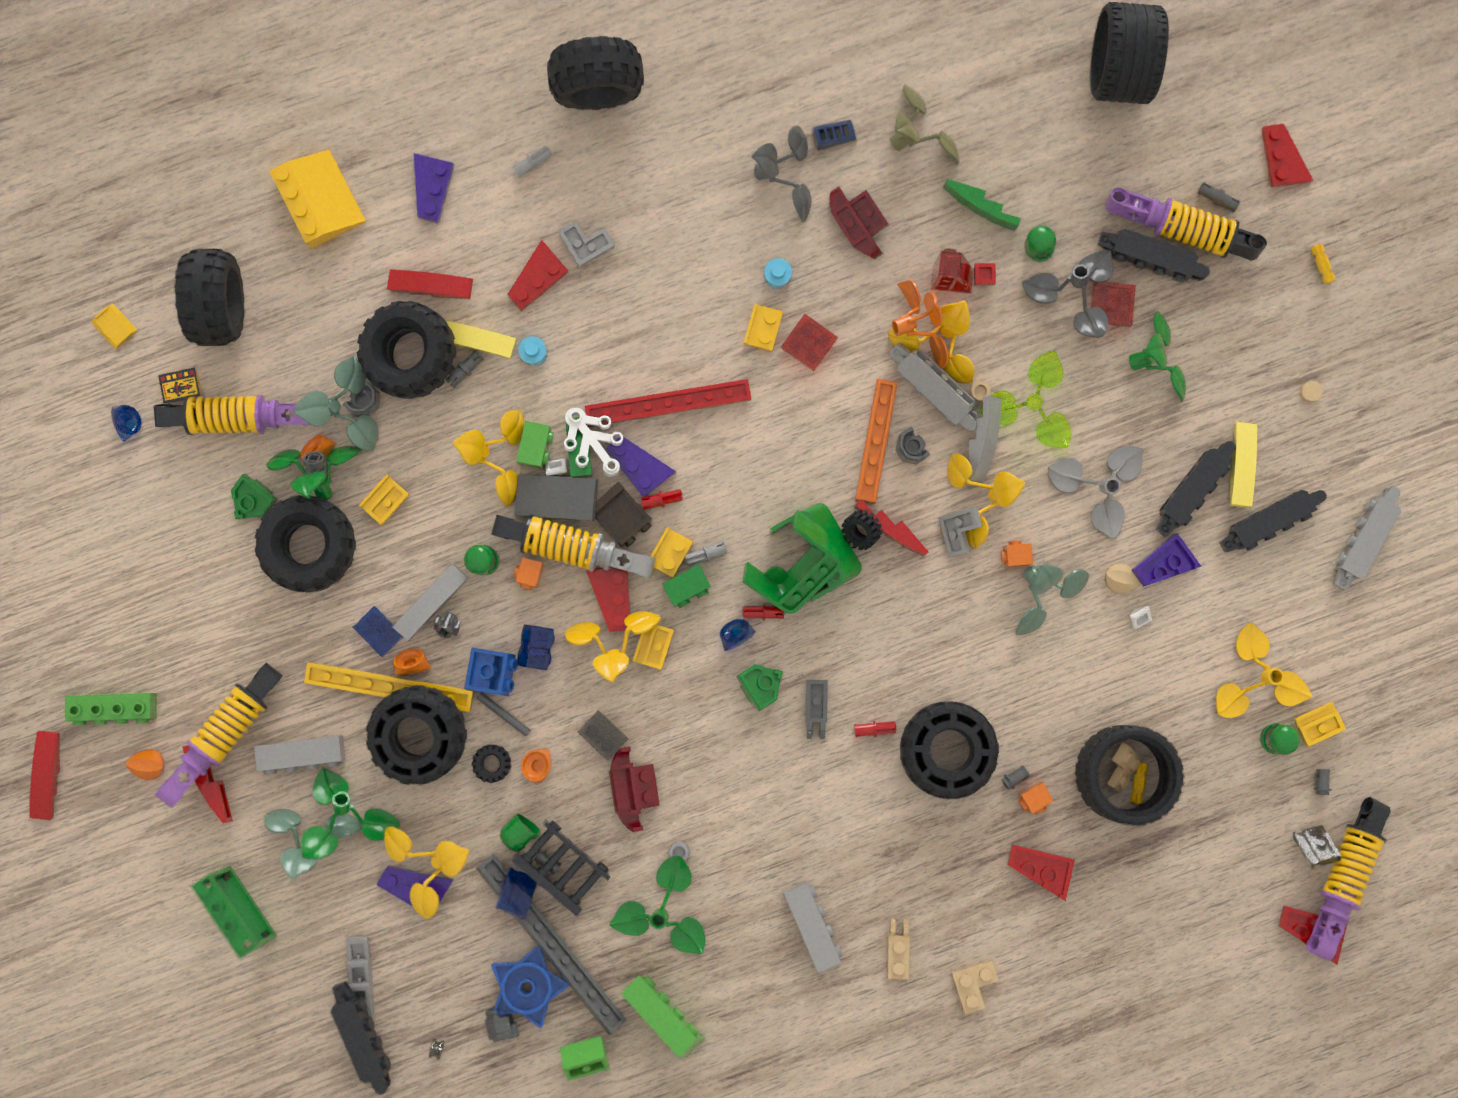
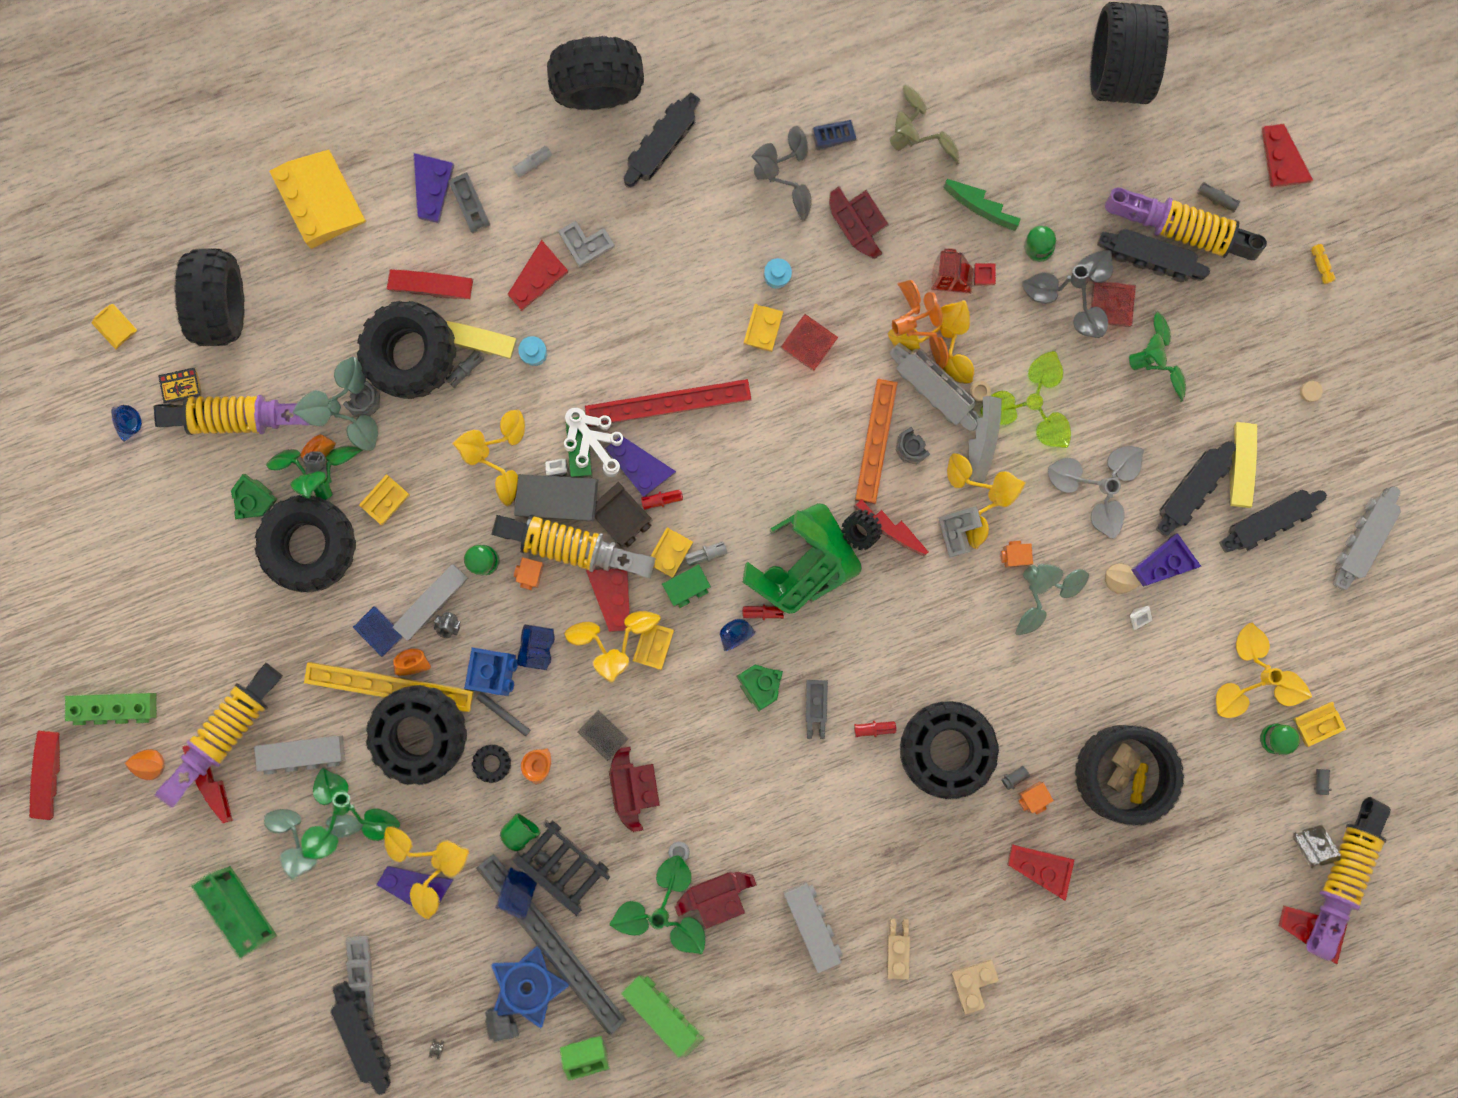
bright green brick [516,421,554,469] -> none
none -> dark grey plate [448,172,491,233]
none -> black hinge [623,92,700,188]
none -> dark red plate [675,872,757,929]

